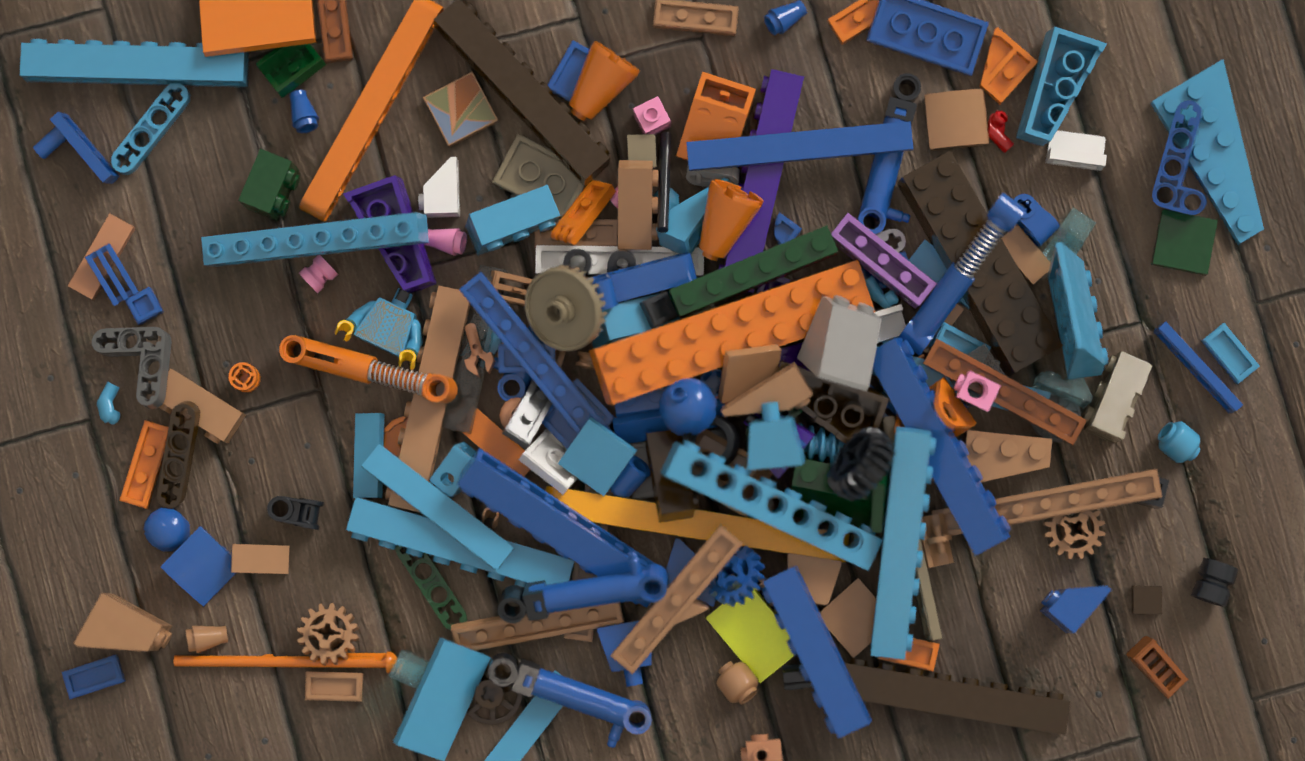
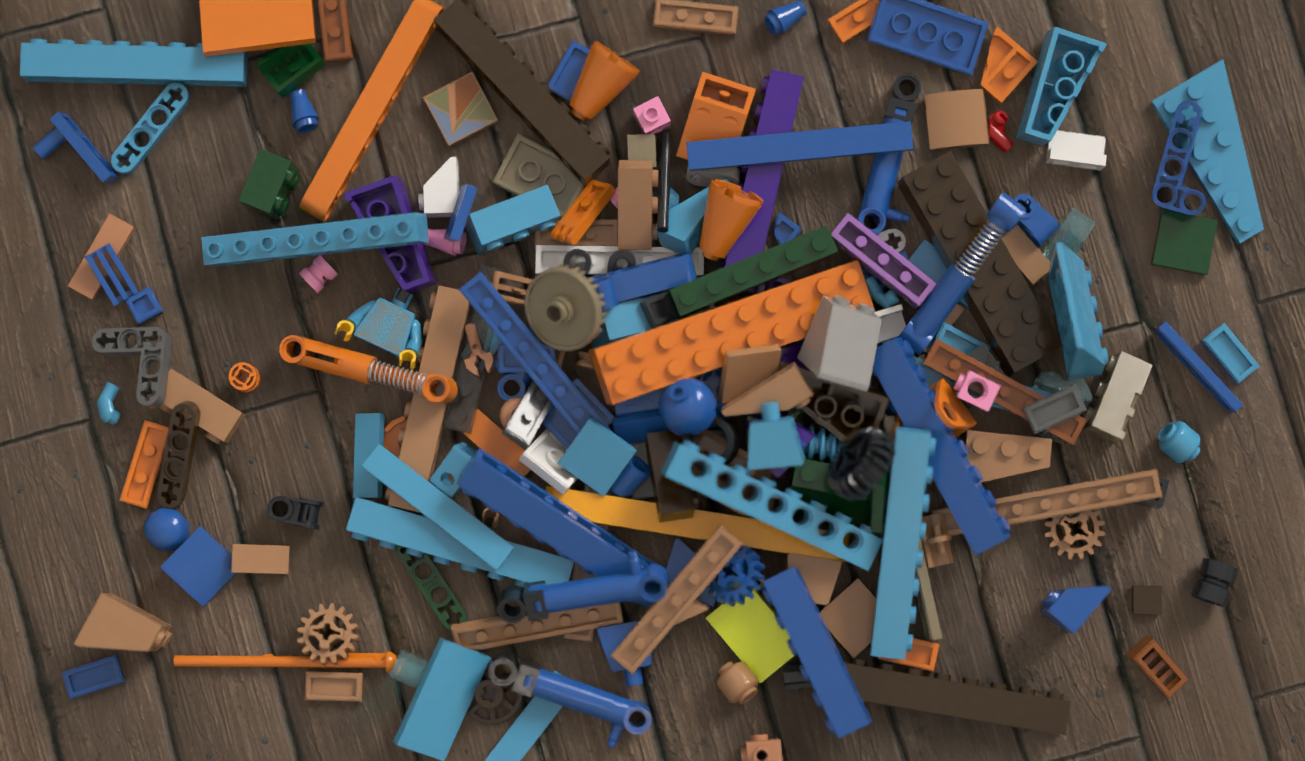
medium nougat cone [186,626,228,653] -> none
none -> blue tile [444,184,477,242]
none -> dark grey tile [1022,384,1087,434]

